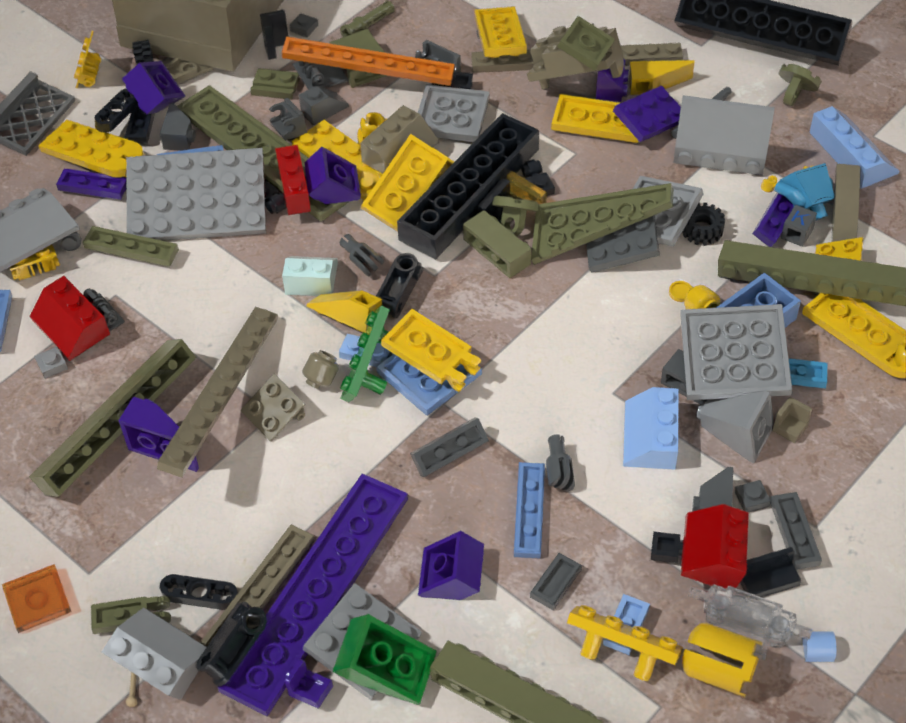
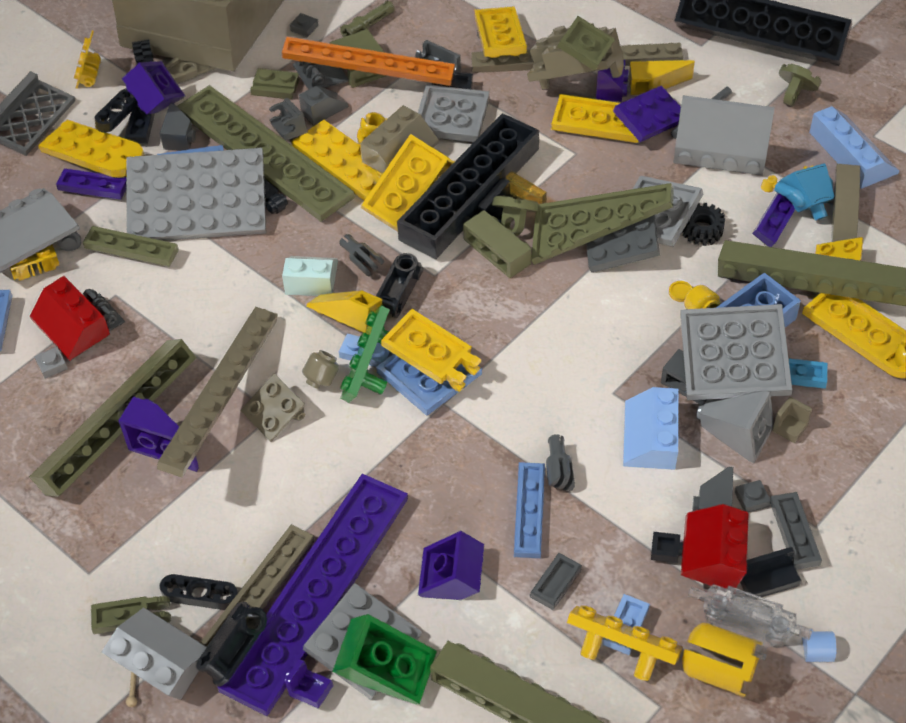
clear orange tile [2,564,72,633] -> none
black panel [260,10,289,60] -> none
red brick [275,145,311,216] -> none
dark purple slope [304,147,361,204] -> none
dark grey plate [410,417,489,477] -> none
black plate [521,159,555,200] -> none
dark grey brick [781,205,817,247] -> none

